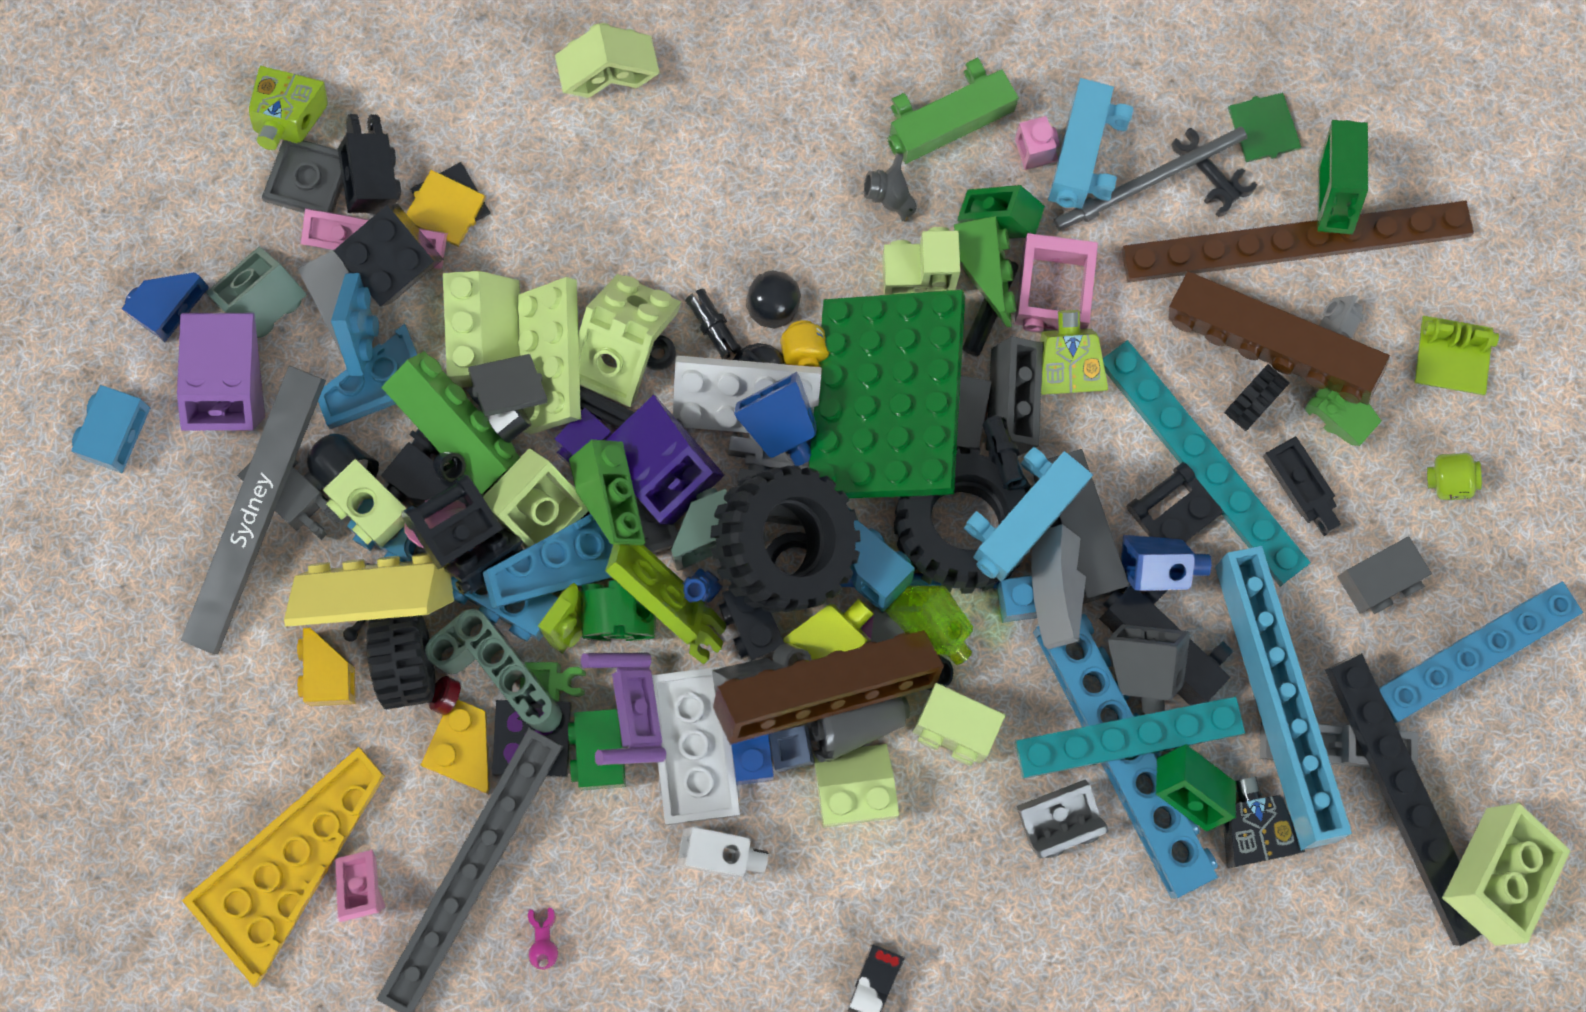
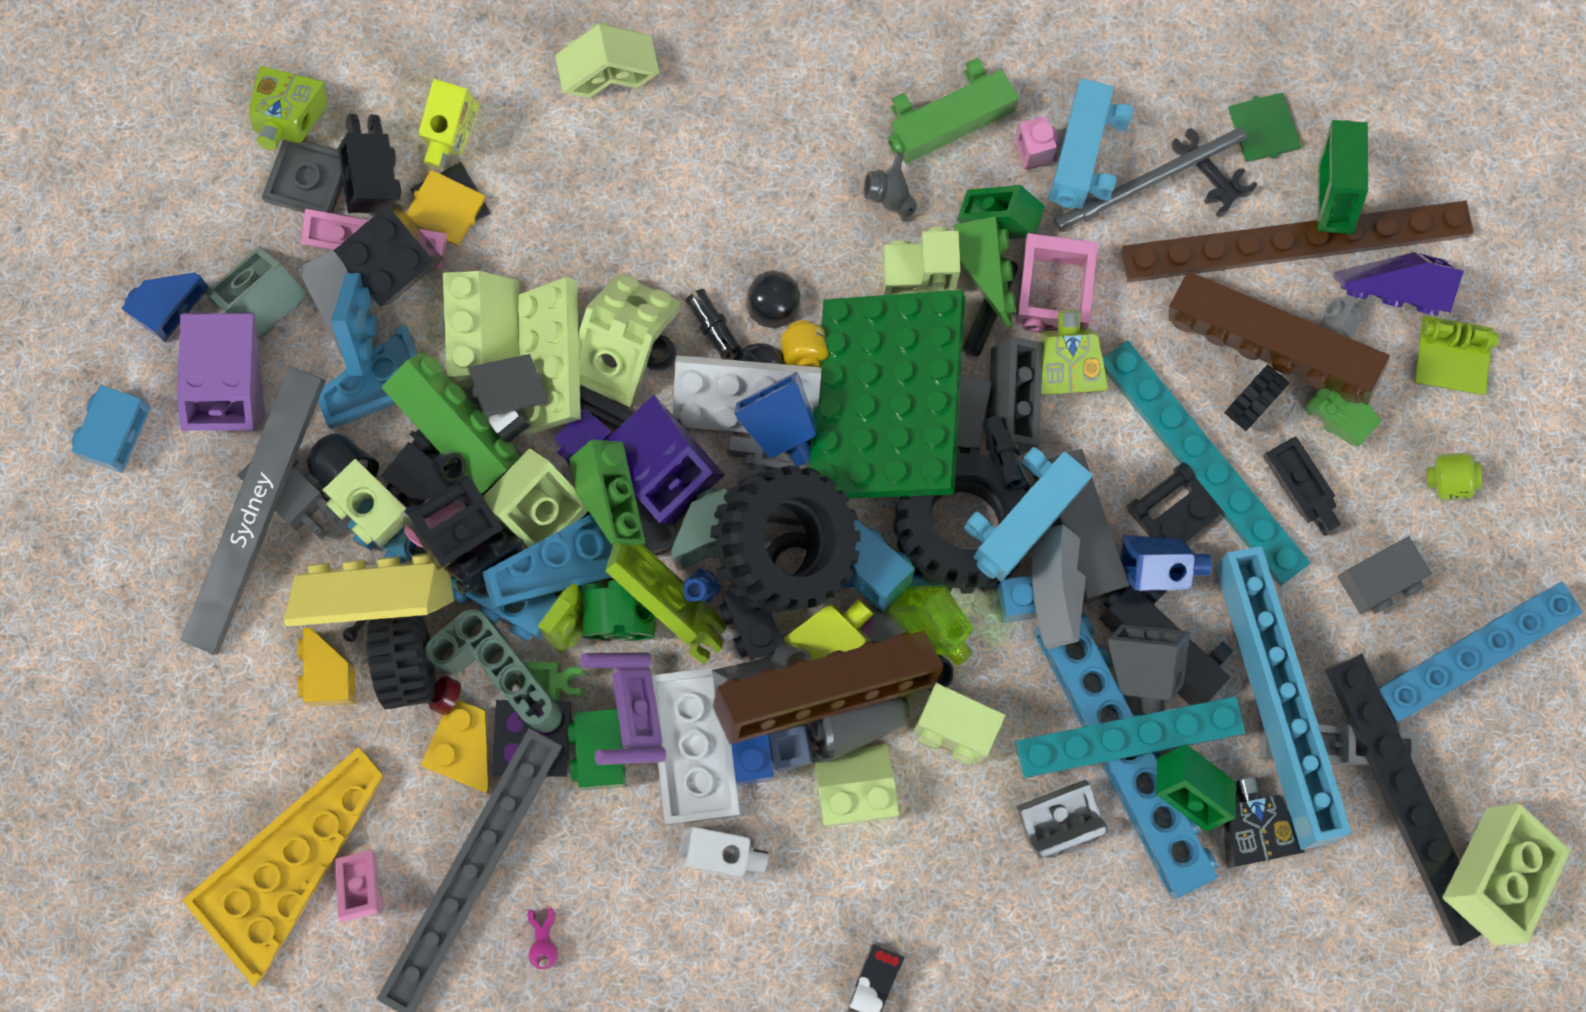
none -> neon yellow torso [419,78,480,169]
none -> dark purple slope [1333,252,1464,316]

